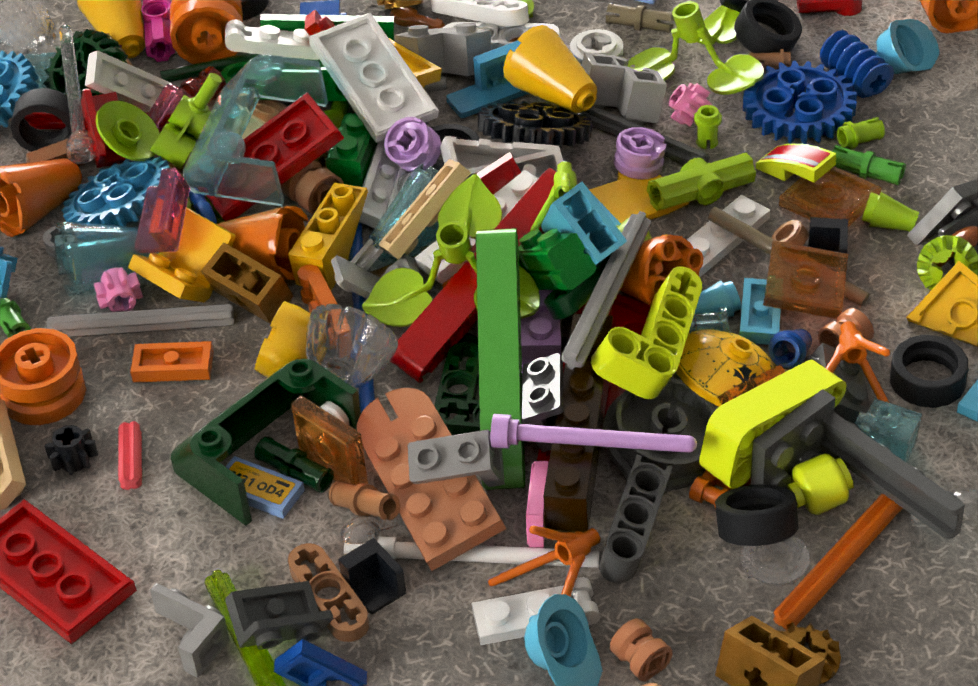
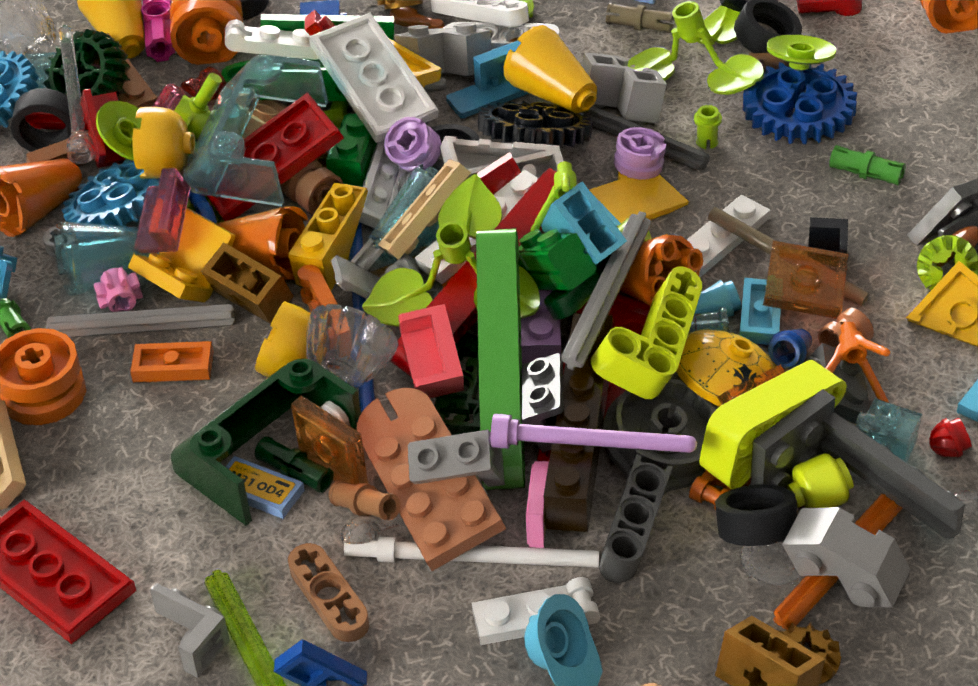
black gear [44,425,98,475] -> none
white plate [85,50,179,113] -> none
coral axle [118,421,142,490] -> none
dark green bar [160,53,259,82] -> none
dark grey bracket [225,581,334,650] -> none
black panel [338,538,406,614] -> none
orange plant [488,525,601,597] -> none
white gear [570,29,623,64] -> none
nougat wheel [610,618,673,682] -> none
lime piece [647,152,756,211] -> none
bright pink gear [668,83,712,127] -> none
neon yellow slope [756,144,836,183] -> none
medium nougat tile [772,220,809,252] -> none
clear orange tile [779,167,882,227] -> none
blue piece [820,29,894,98] -> none
lime pin [837,117,885,149] -> none
lime cone [861,192,919,232] -> none
medium azure piece [876,19,940,74] -> none
black tyre [890,335,968,408] -> none
none -> yellow cylinder [132,107,195,179]
none -> coral panel [398,304,464,398]
none -> lime dish [766,35,836,70]
none -> light grey brick [782,507,911,608]
none -> red plate [929,417,972,458]

